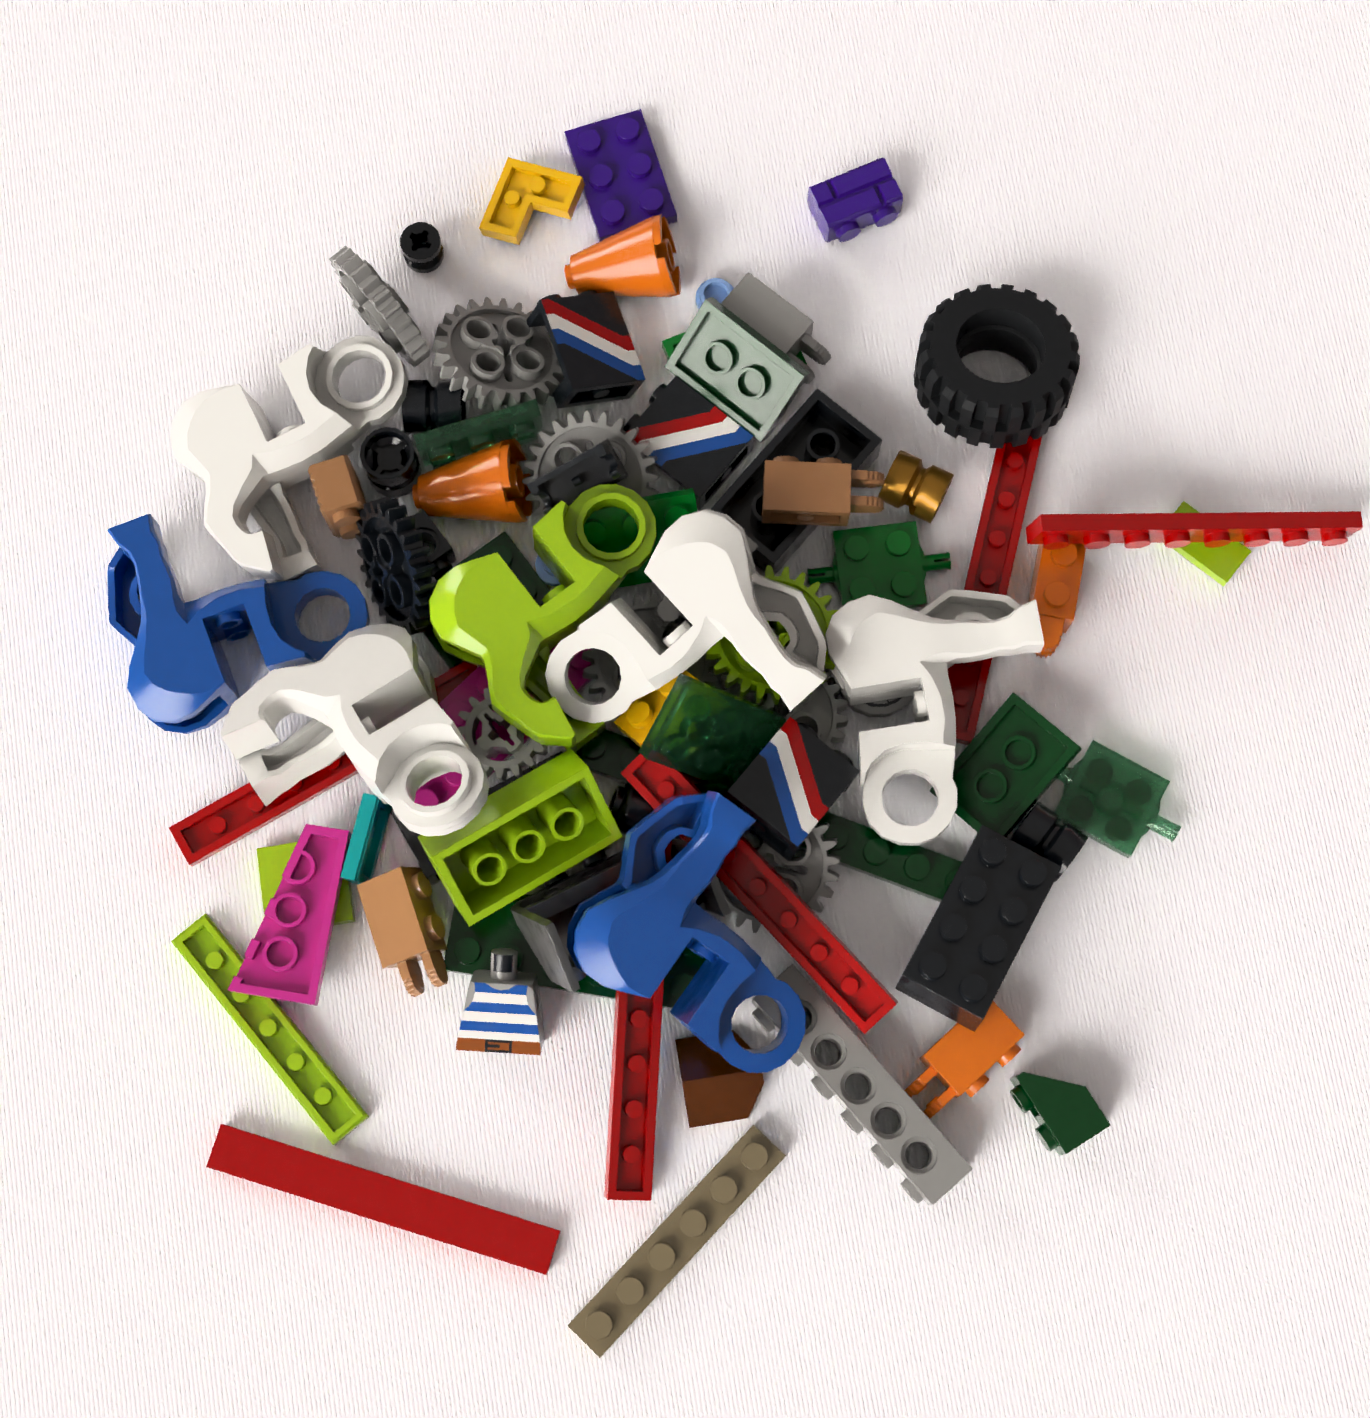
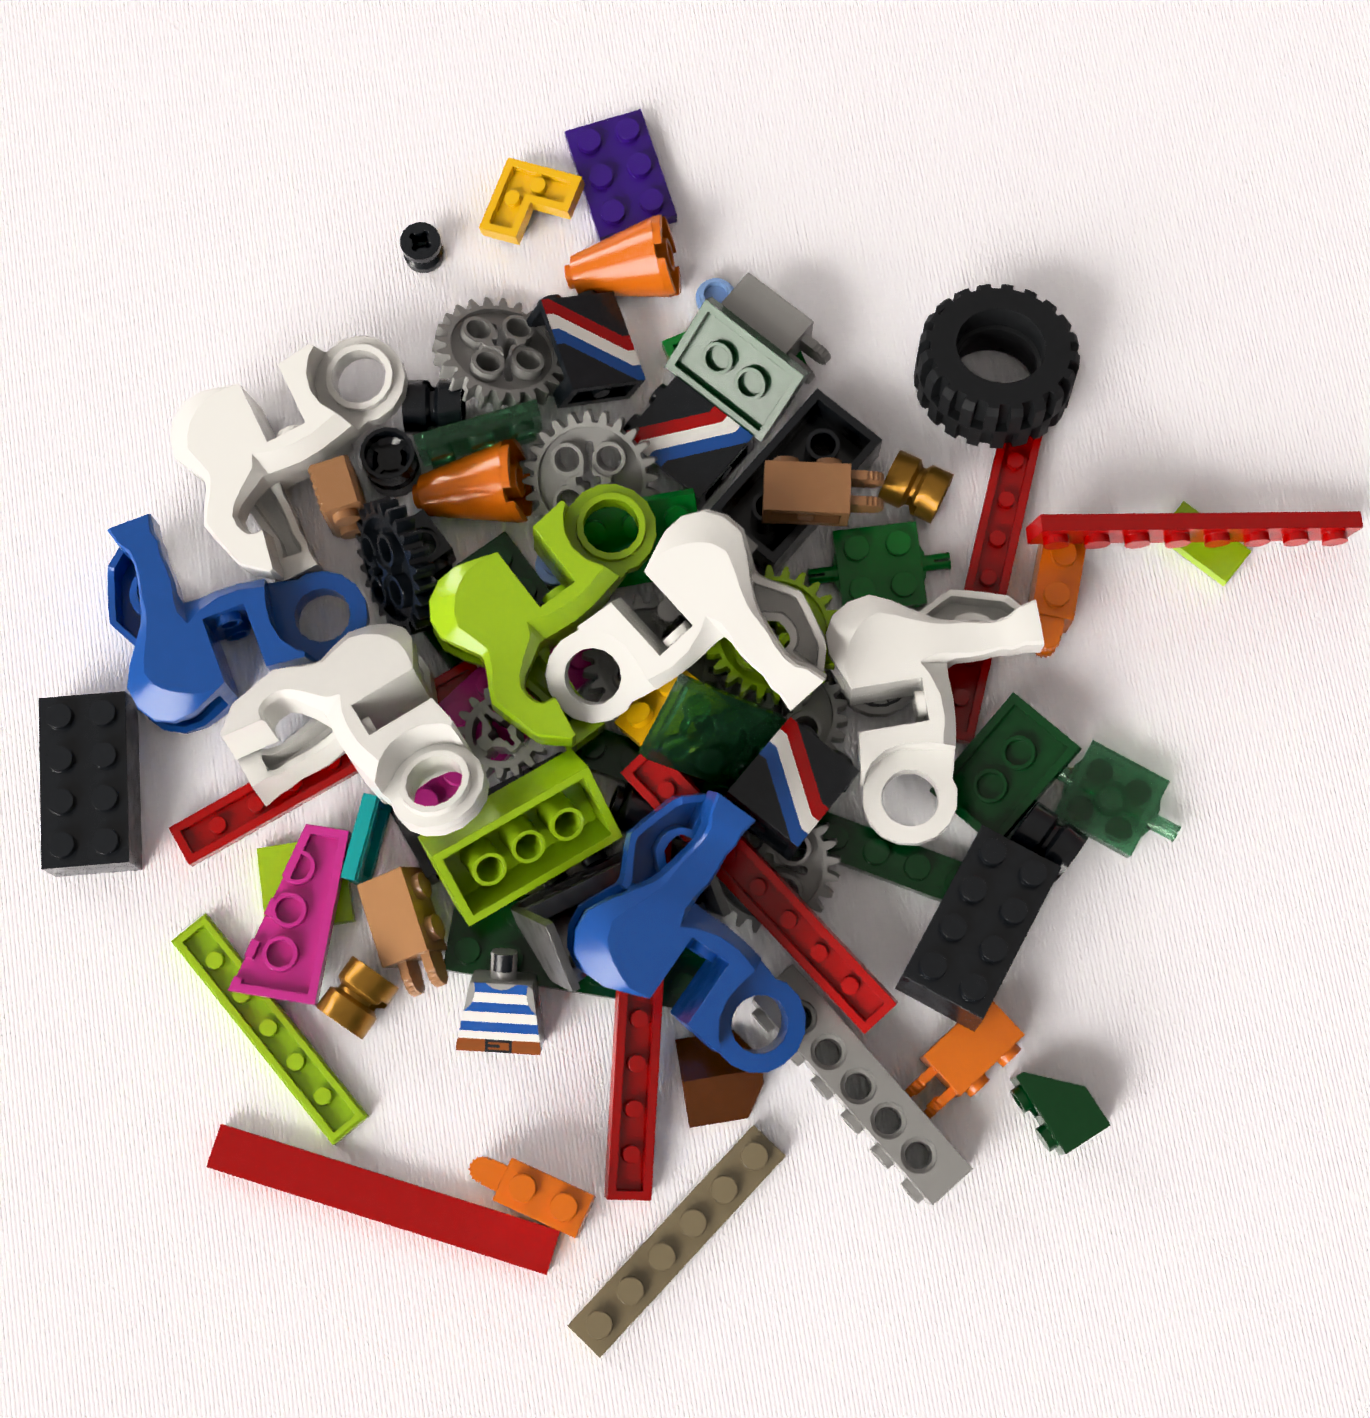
light grey gear [329,245,431,367] -> none
black hinge [527,439,629,515] -> none
dark purple brick [807,157,903,243] -> none
none -> black brick [39,691,142,877]
none -> pearl gold wheel [316,955,399,1040]
none -> orange hinge [468,1156,596,1238]

